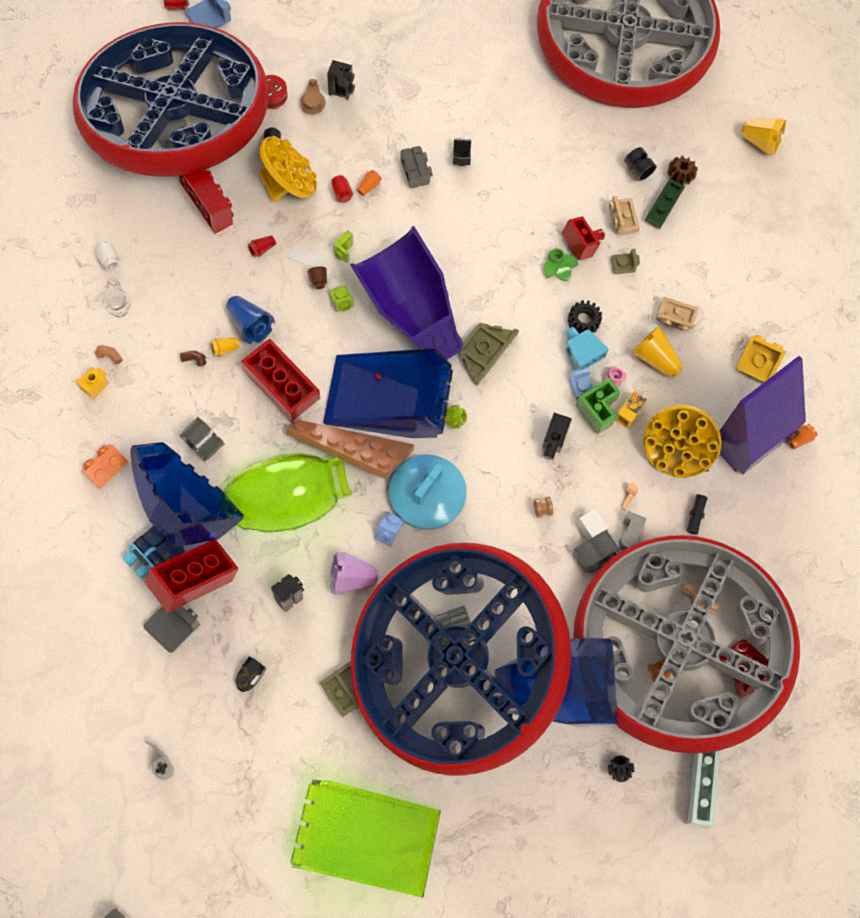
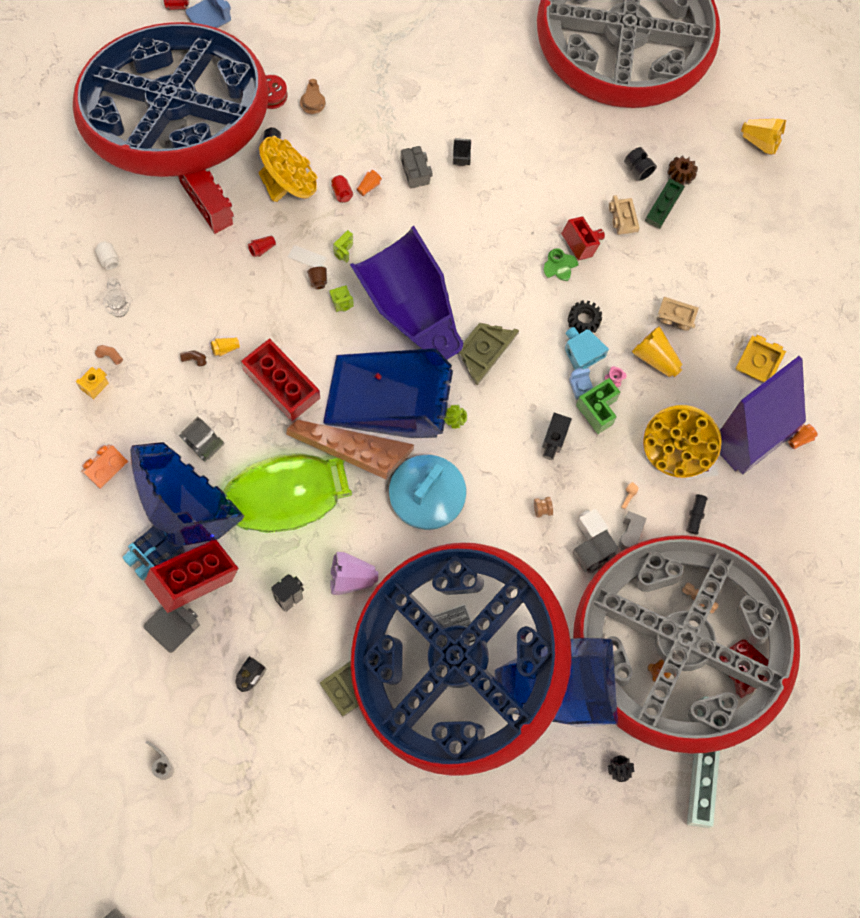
blue cone [226,295,275,344] -> none
clear neon green windscreen [290,780,441,898] -> none
black hinge [327,60,355,100] -> none
light blue bracket [374,512,404,546] -> none
olive bracket [611,249,640,274] -> none
yellow leg [615,391,647,429] -> none

